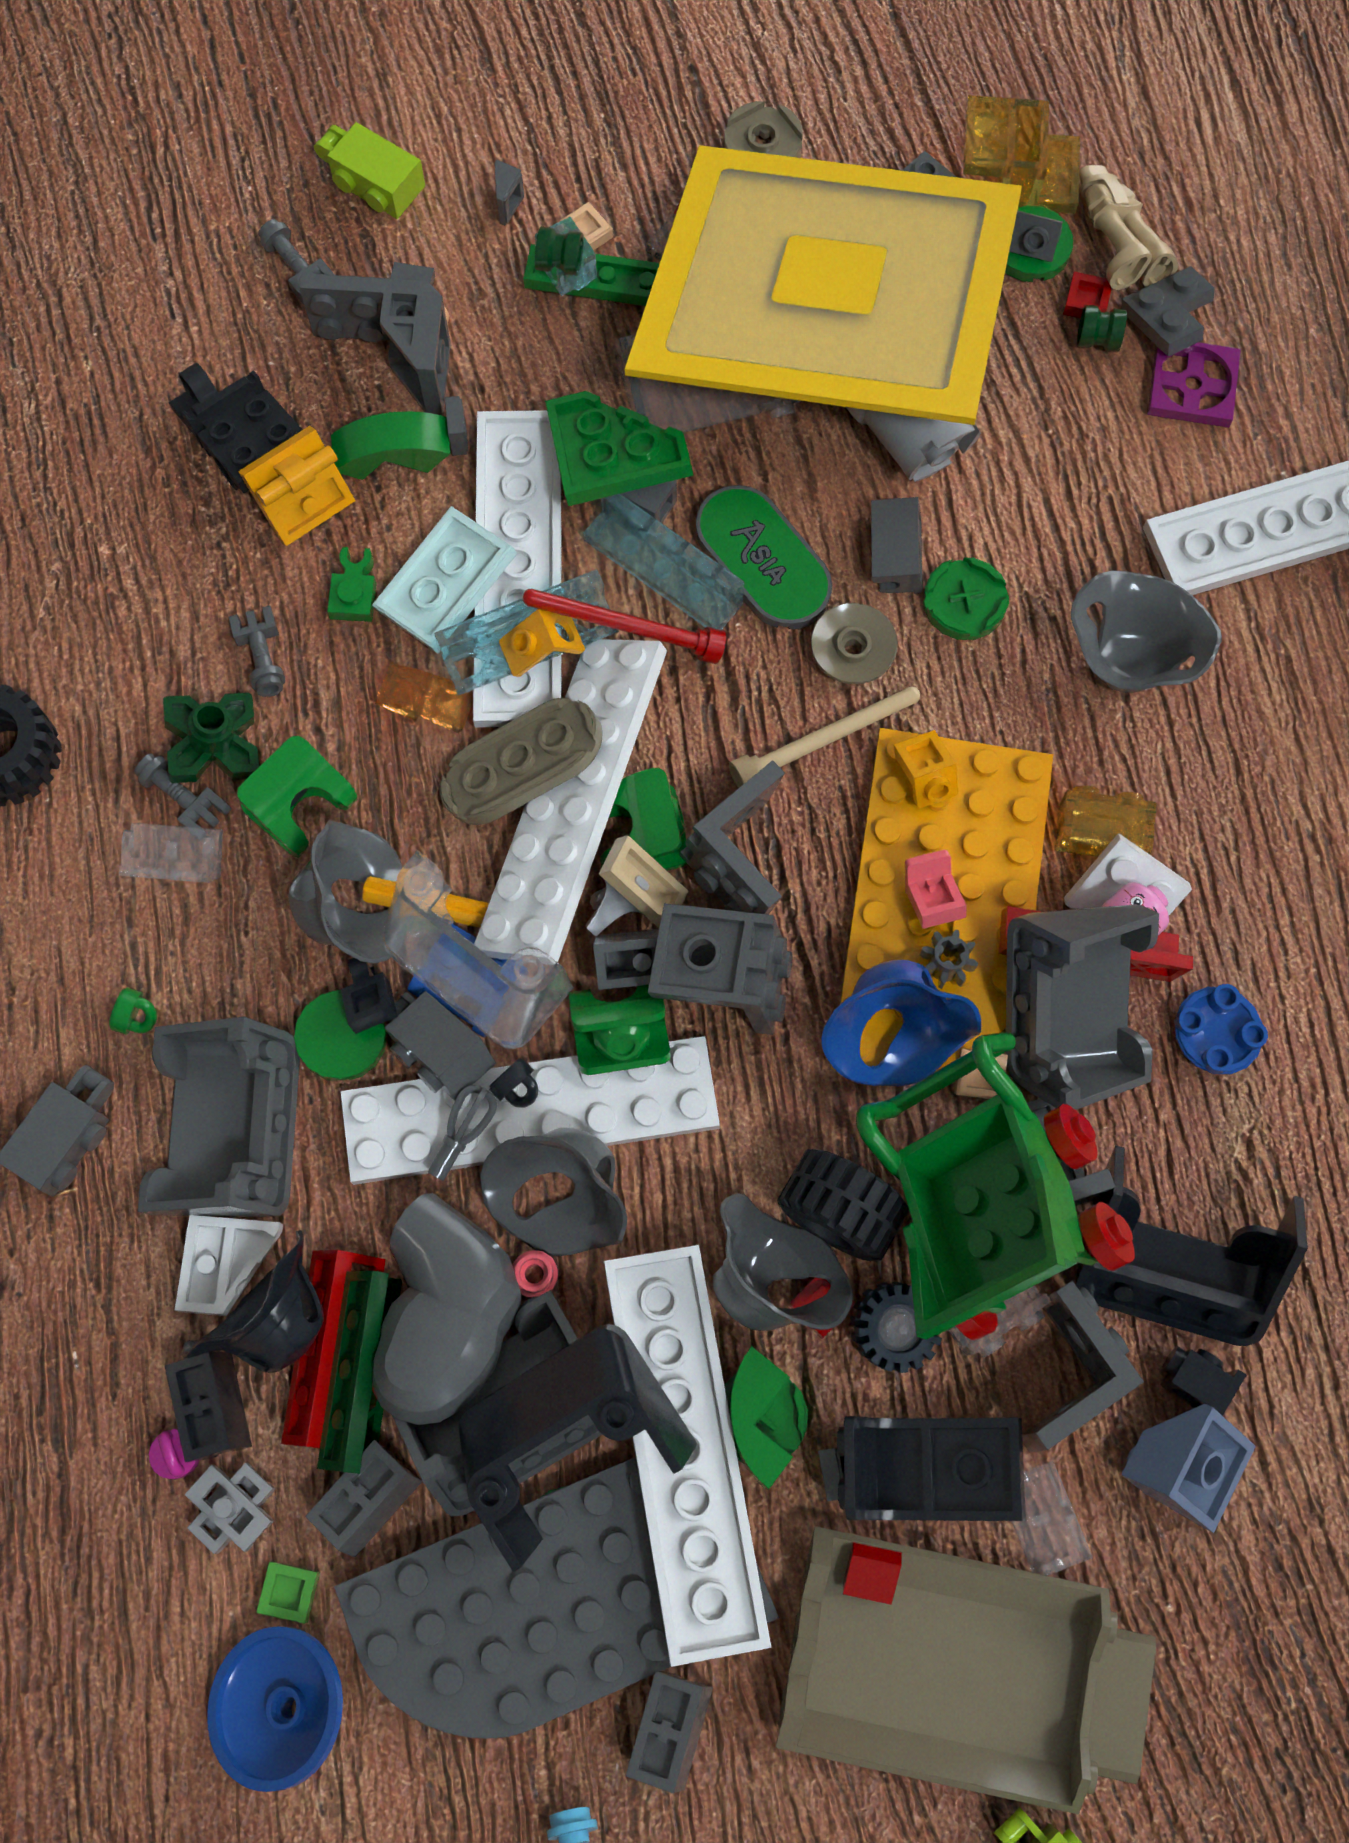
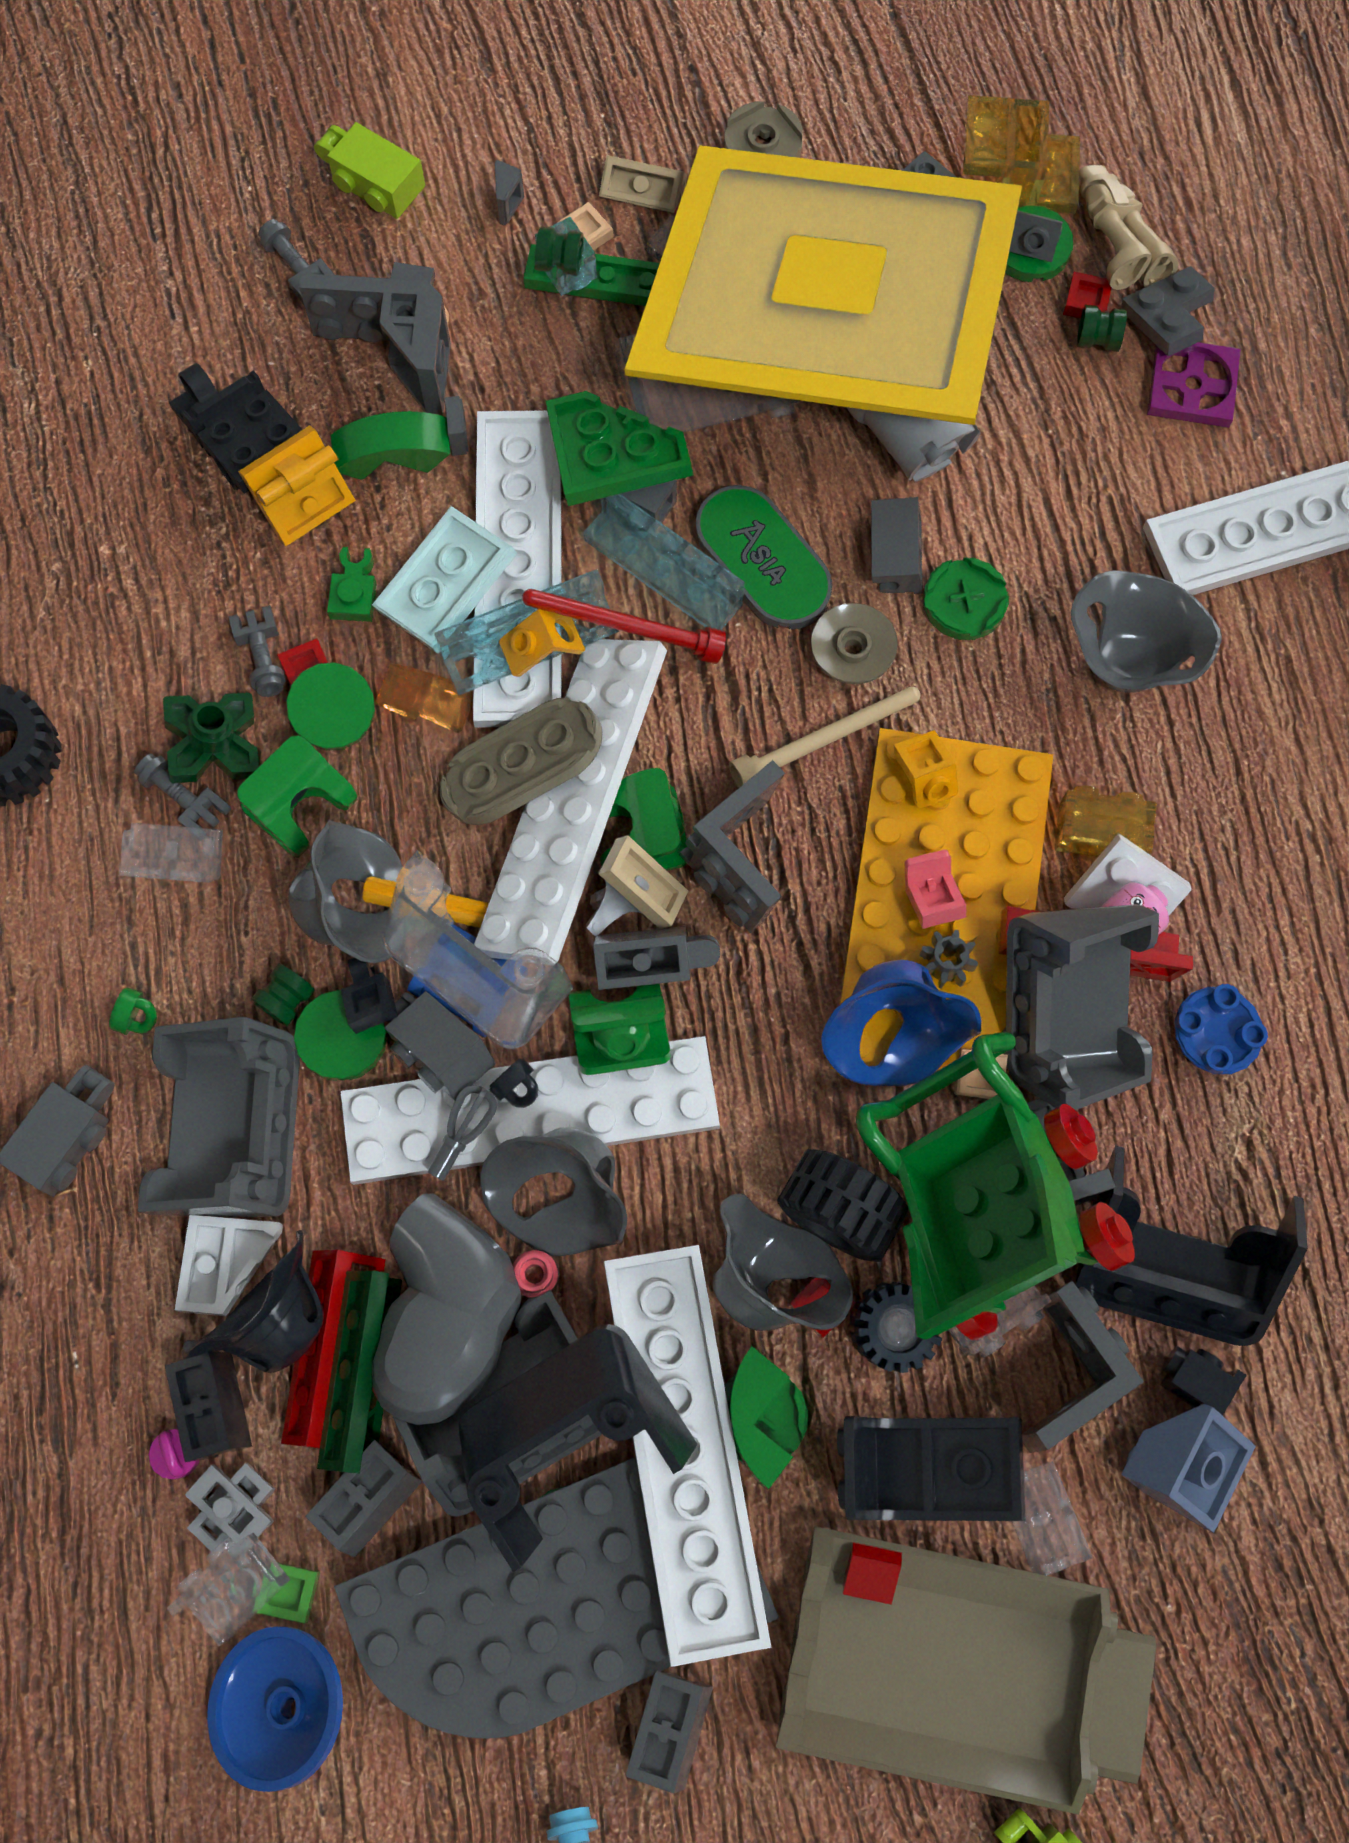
dark grey bracket [648,903,793,1035] -> none
dark grey tile [818,1448,845,1501] -> none
none -> clear bracket [167,1532,291,1646]
none -> dark green wheel [251,963,315,1027]
none -> red tile [277,638,328,685]
none -> green tile [286,662,375,751]
none -> tan slope [599,155,687,213]

